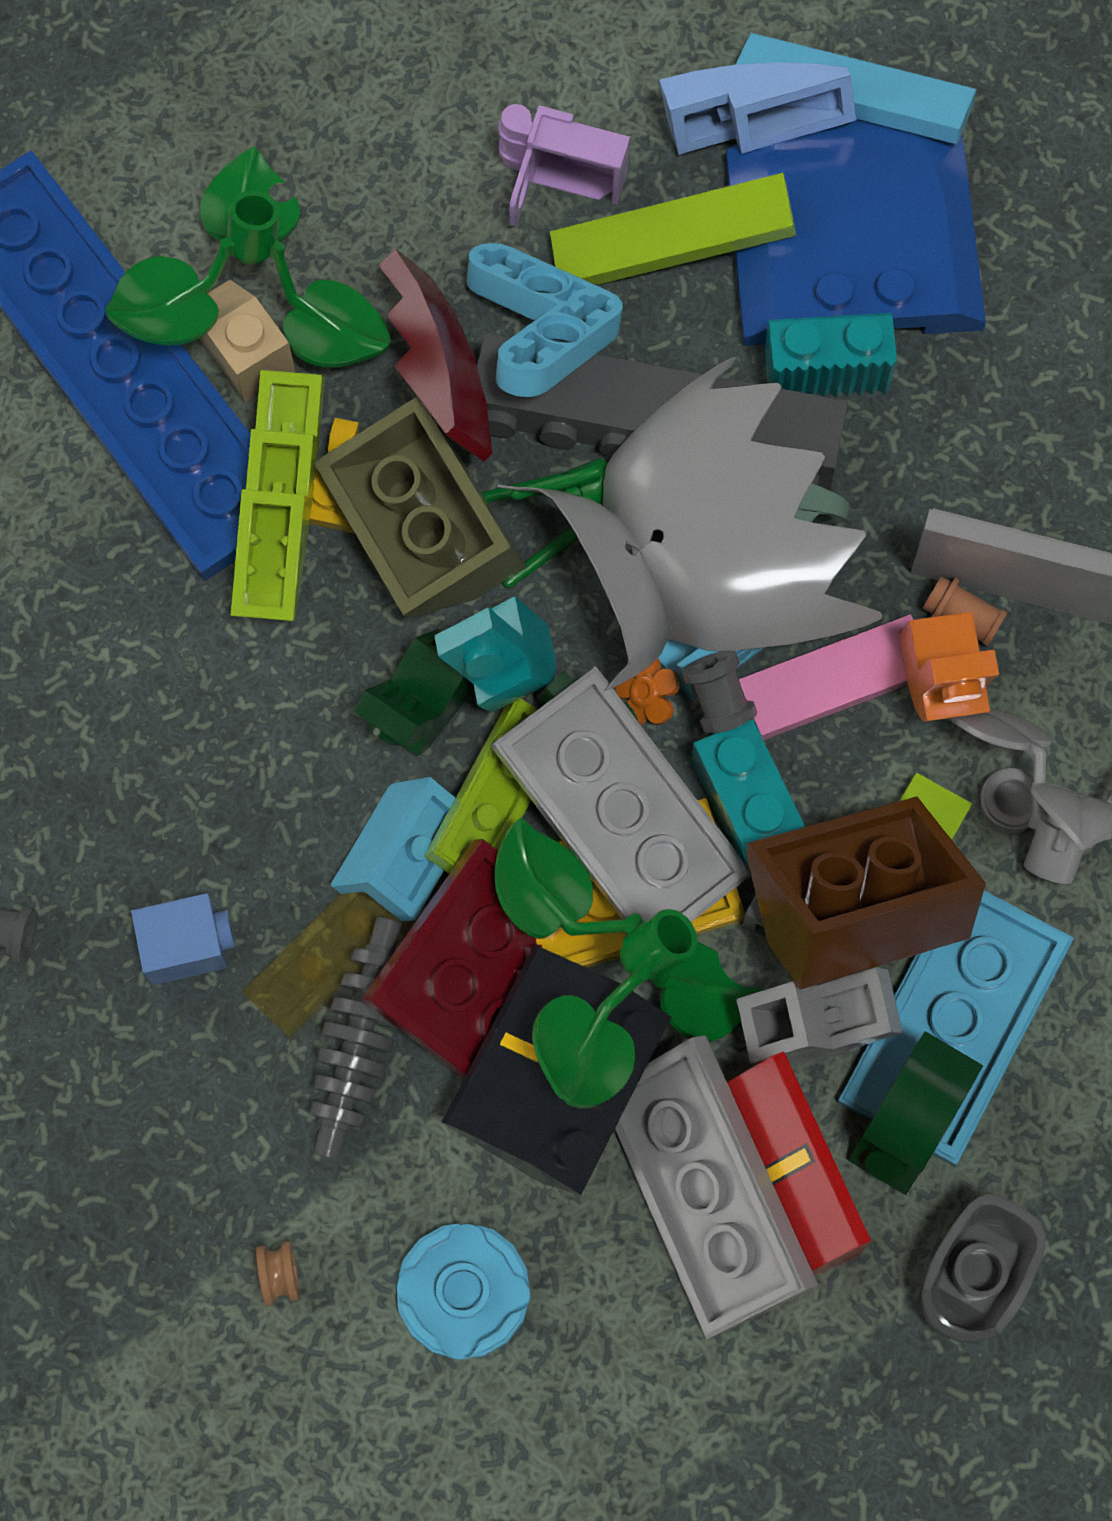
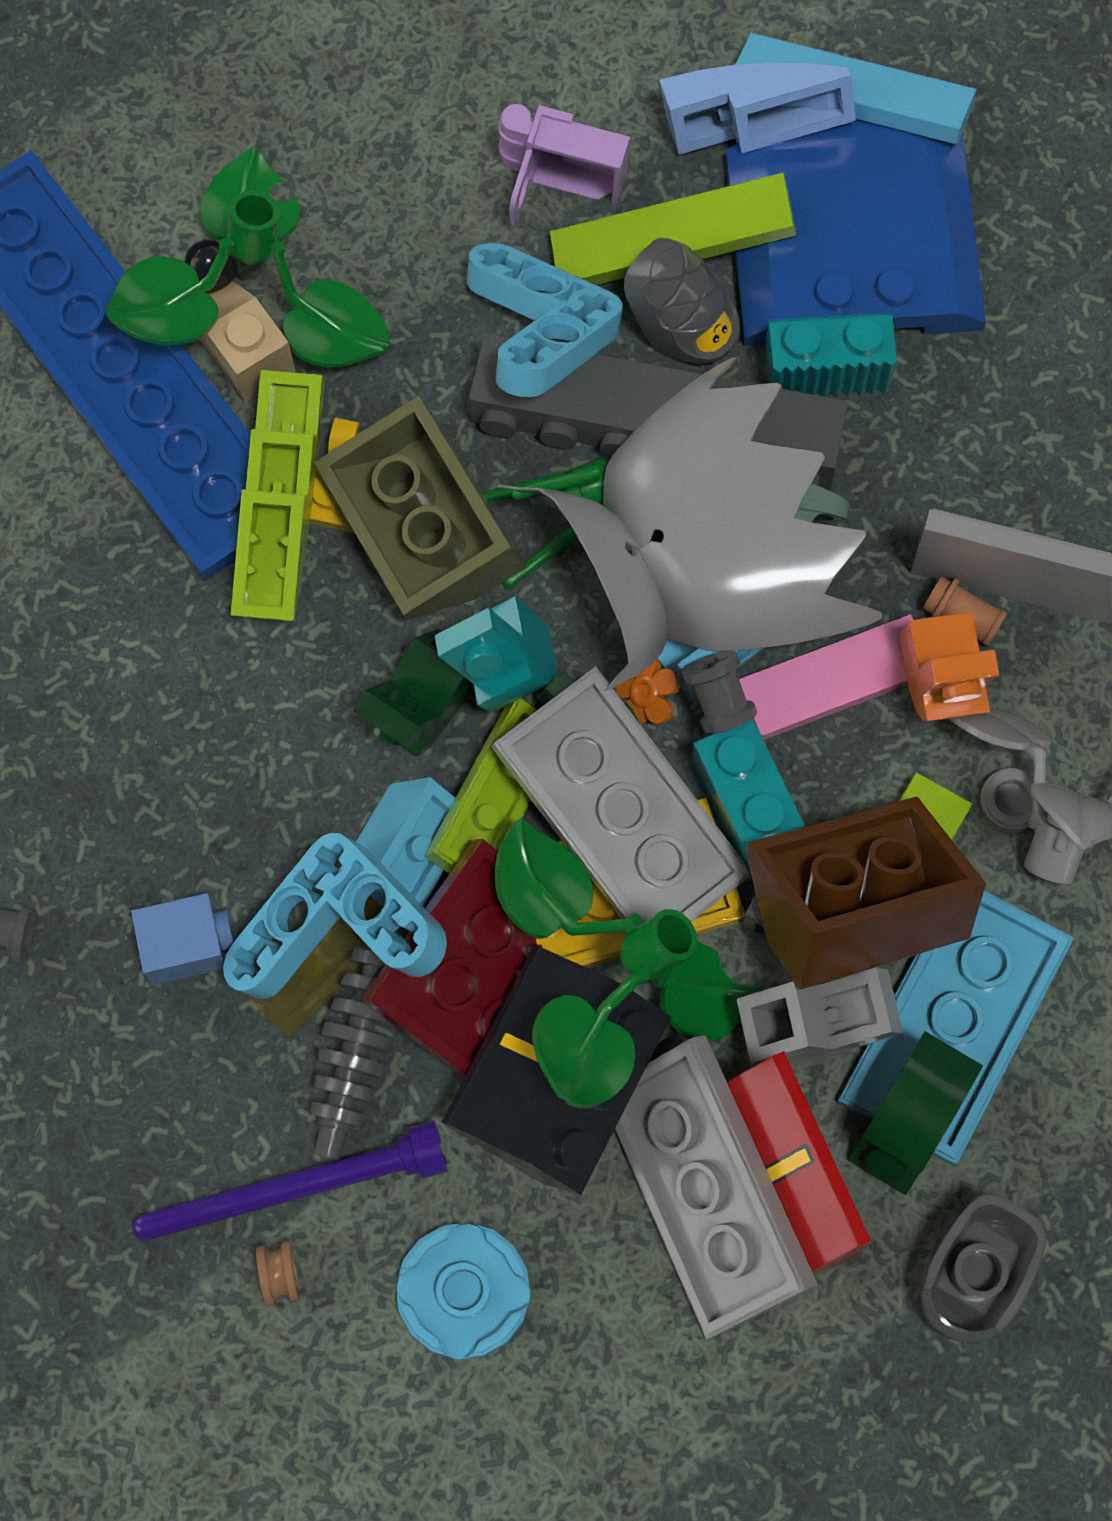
dark red slope [379,248,493,462] -> none
none -> dark purple piece [132,1120,448,1241]
none -> black hinge [184,239,238,294]
none -> medium azure beam [223,833,447,999]
none -> dark grey piece [624,237,740,365]

